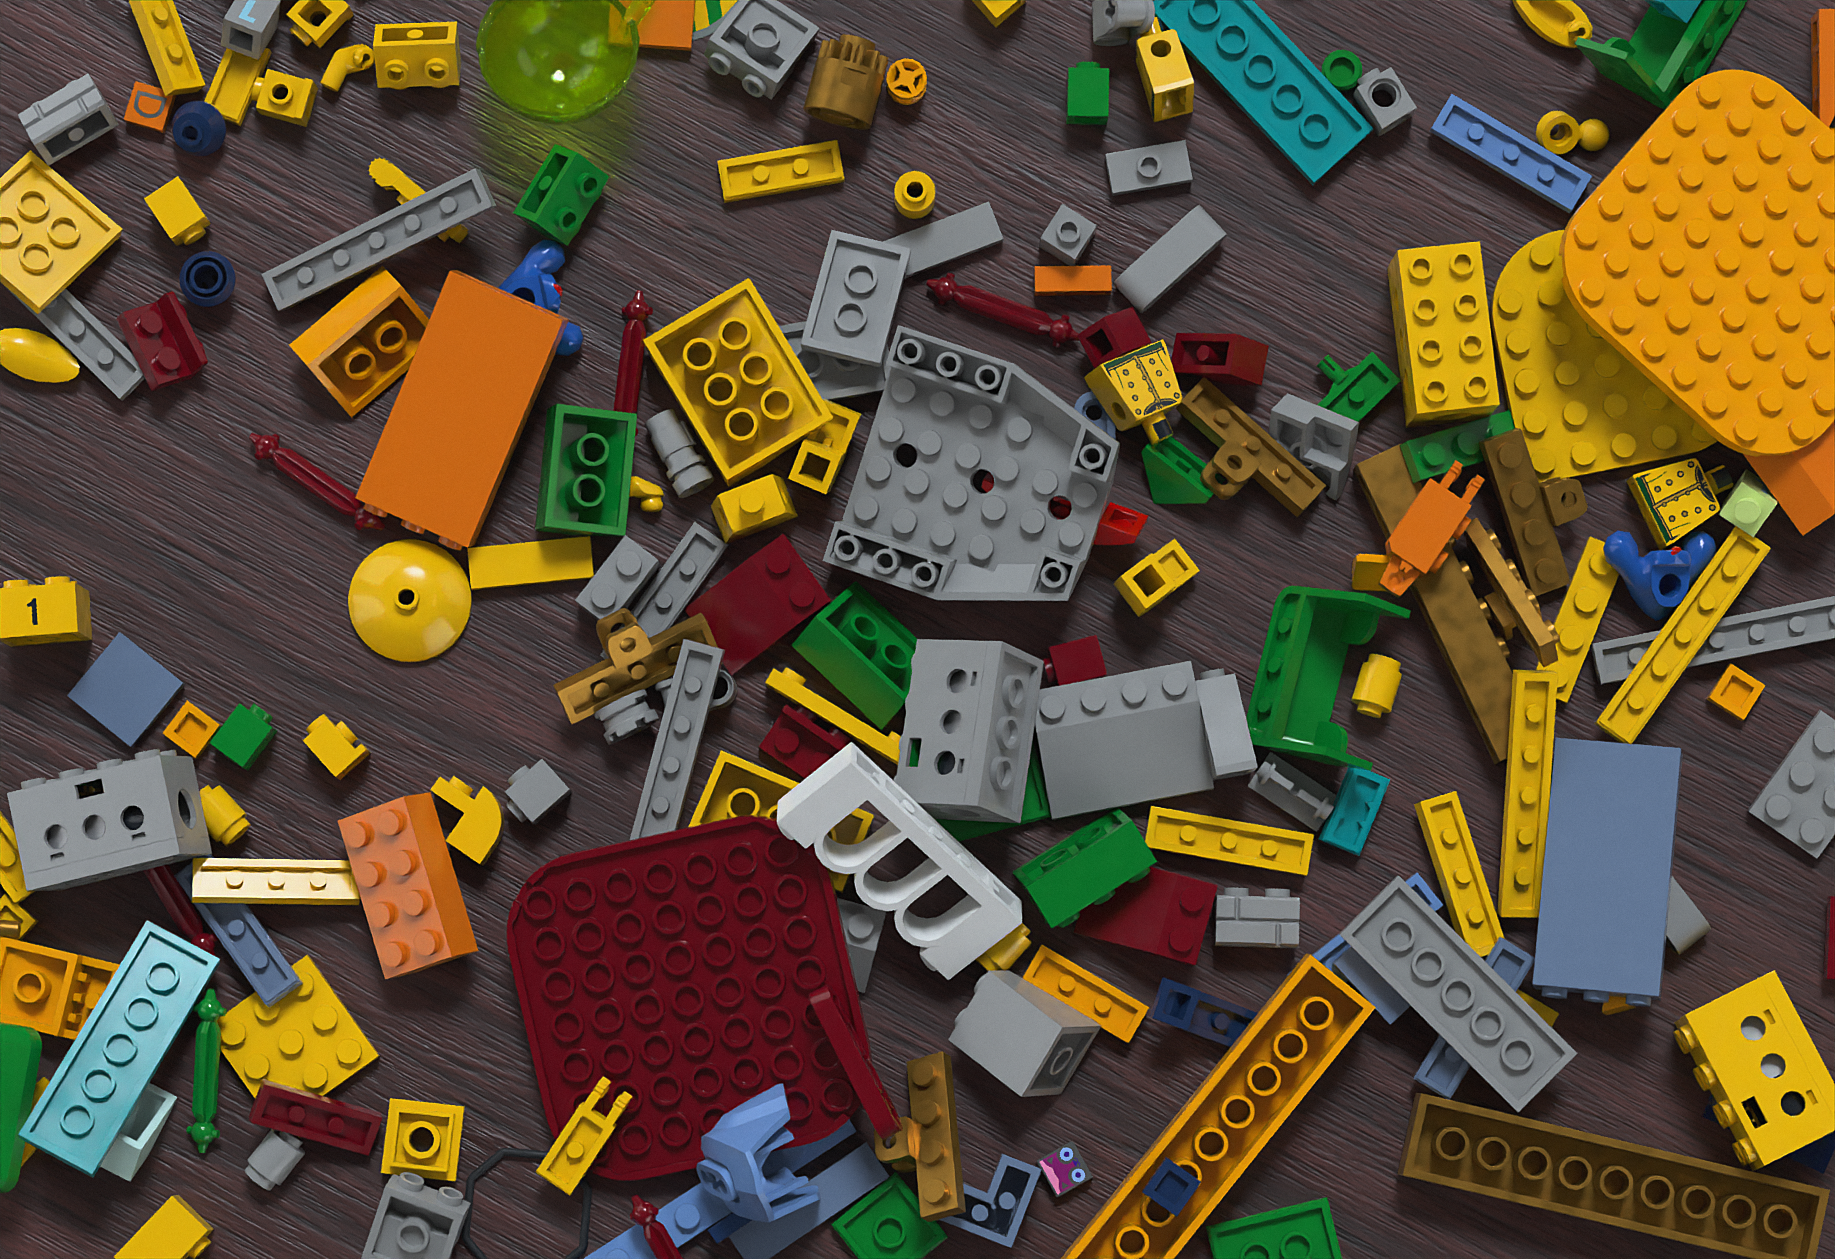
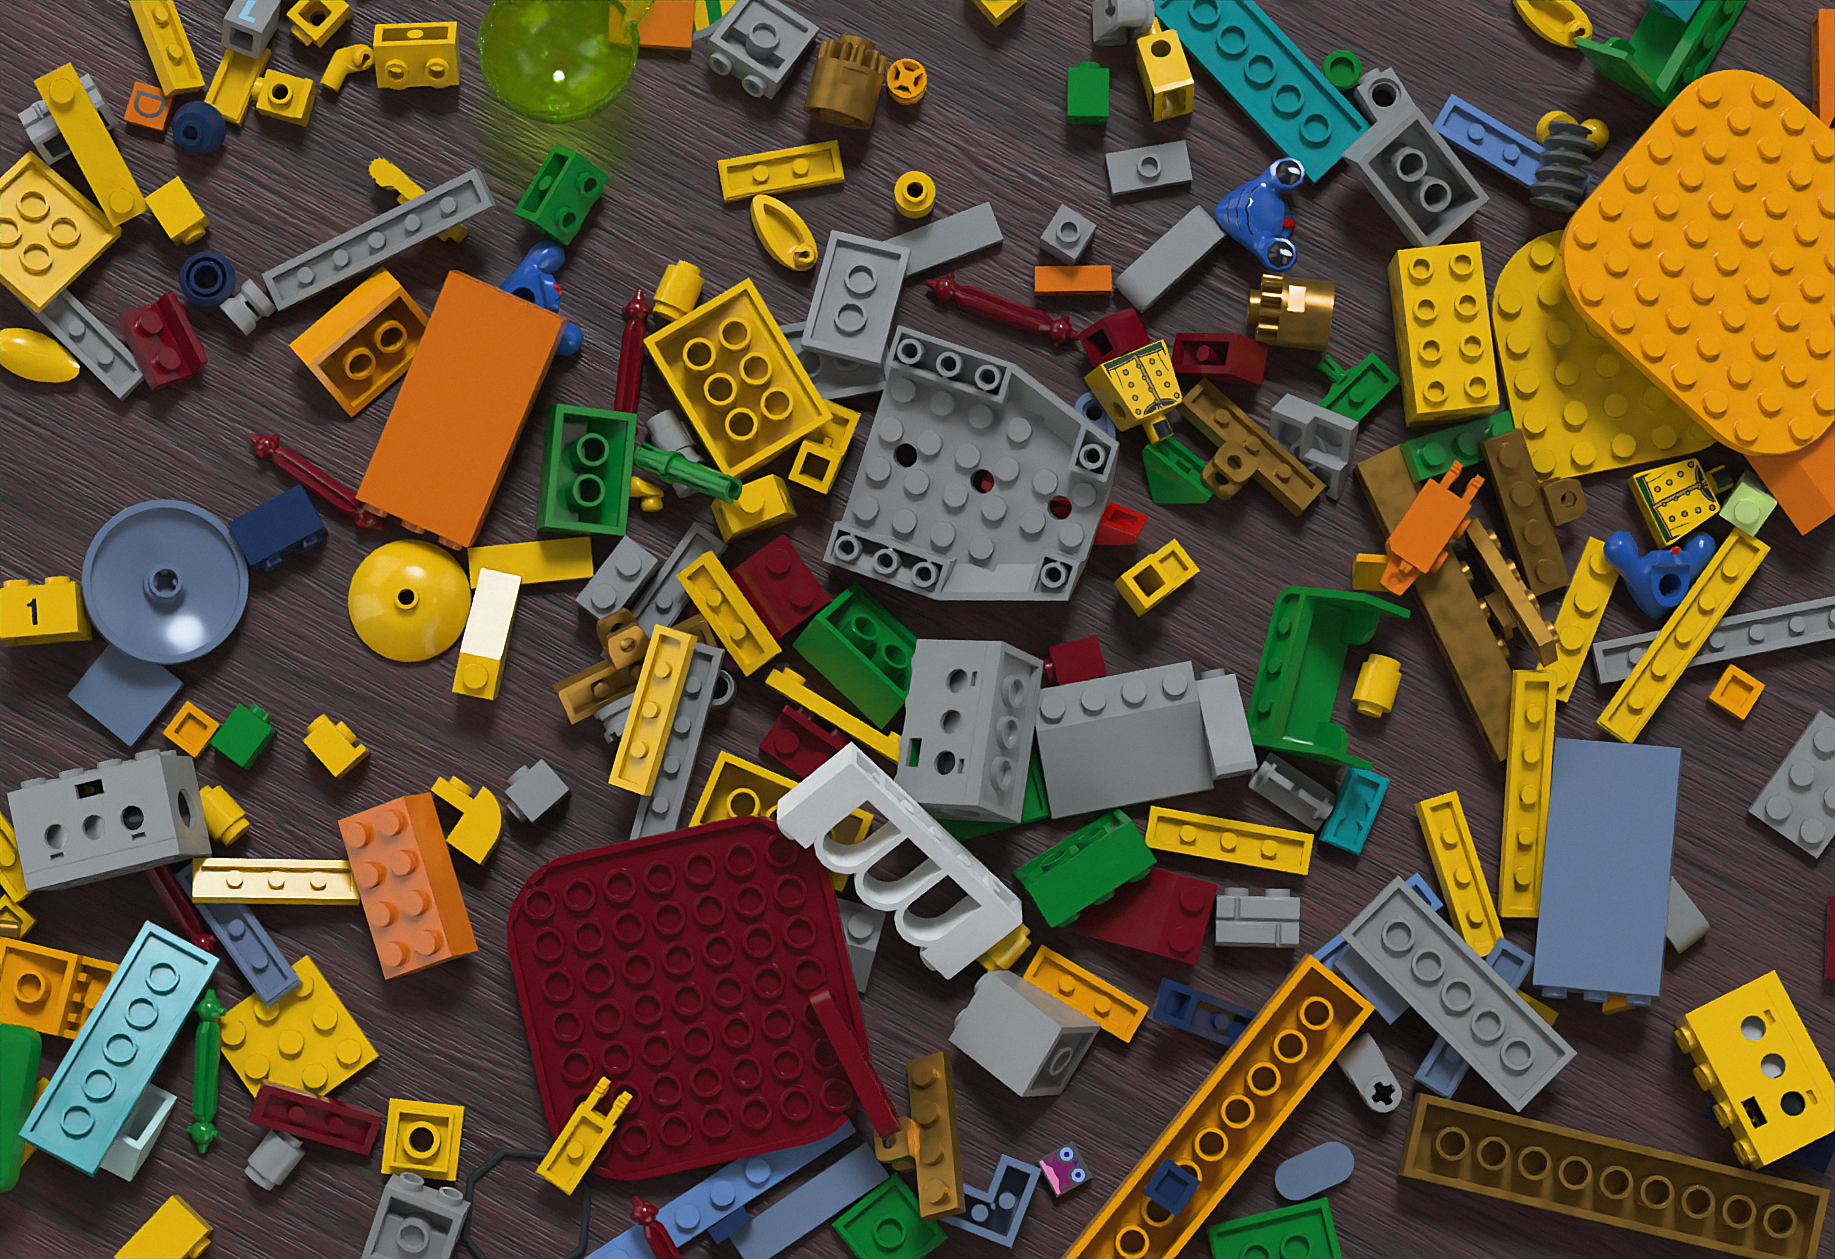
medium blue piece [696,1084,821,1222] -> none
none -> yellow plate [34,62,150,228]
none -> sand blue dish [81,499,249,665]
none -> light grey wheel [219,278,277,336]
none -> dark blue brick [228,484,328,572]
none -> slope [452,568,523,700]
none -> yellow plate [608,624,698,796]
none -> green pin [633,443,742,504]
none -> yellow brick [653,260,705,322]
none -> yellow plate [676,550,782,677]
none -> yellow arm [750,194,818,271]
none -> blue head [1213,157,1306,273]
none -> pearl gold gear [1246,274,1335,351]
none -> sand blue tile [1274,1141,1354,1200]
none -> light grey piece [1335,1032,1402,1113]
none -> light grey brick [1341,101,1490,248]
none -> dark grey piece [1529,121,1597,212]

